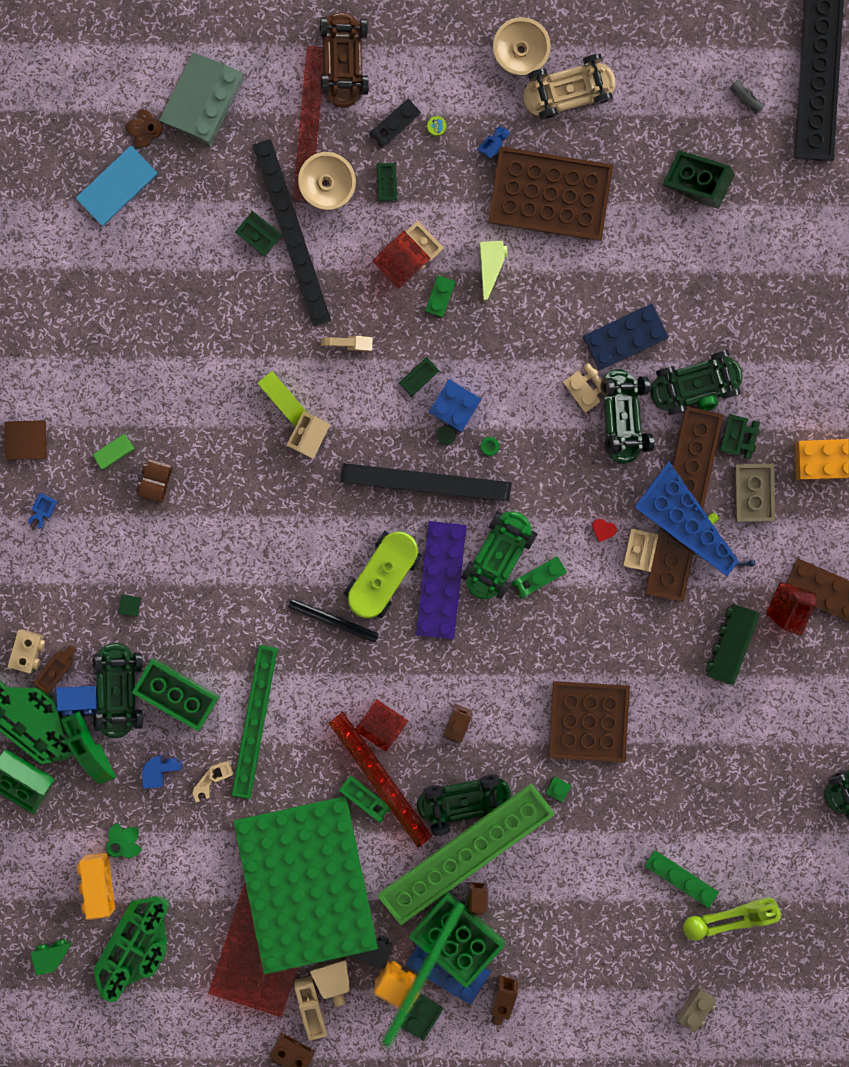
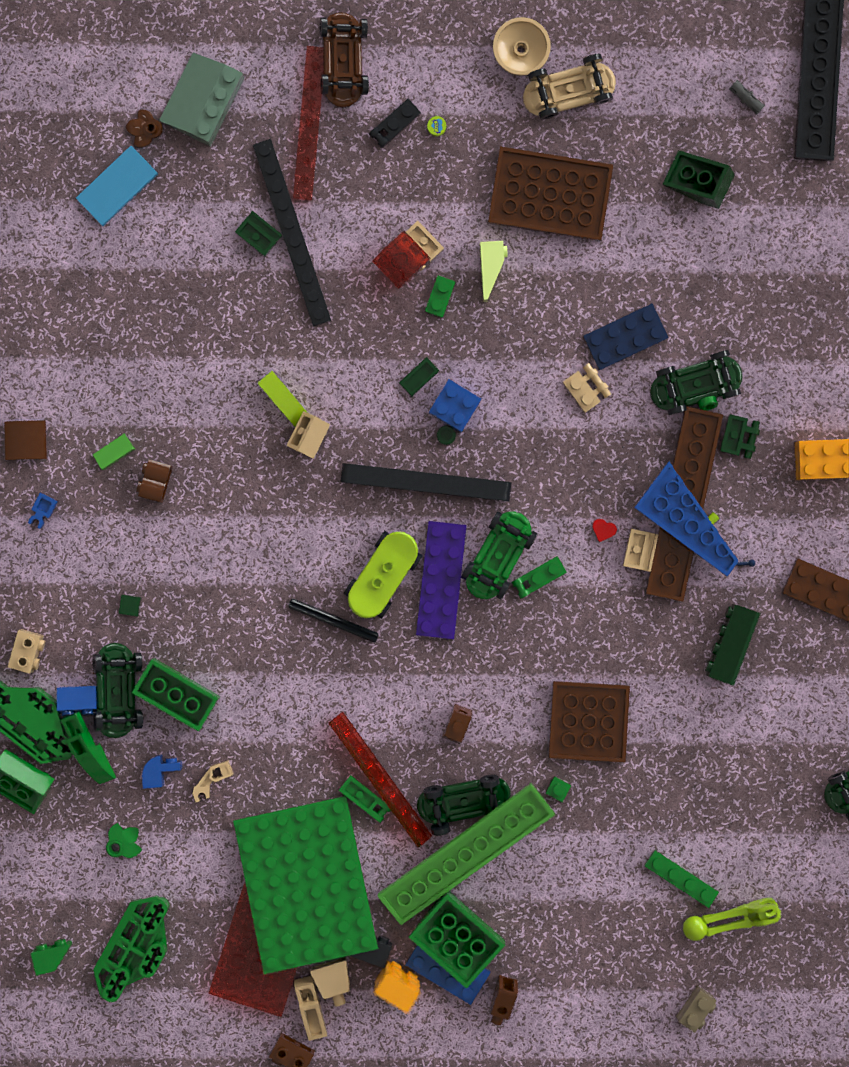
reddish brown hinge [32,645,77,695] -> none
light orange brick [77,852,115,919] -> none
green tile [232,645,278,799] -> none
tan dish [298,152,356,210] -> none
tan piece [321,336,373,352] -> none
clear red slope [354,698,409,752] -> none
dark green plate [377,162,398,203] -> none
green tile [381,903,465,1048] -> none
dark green plate [401,993,444,1041] -> none
reddish brown brick [468,882,489,916] -> none
blue plate [477,126,510,158] -> none
green tile [480,437,499,456] -> none
dark green piece [600,369,655,464] -> none
dark tan plate [734,464,775,522] -> none
clear red slope [766,581,816,636] -> none

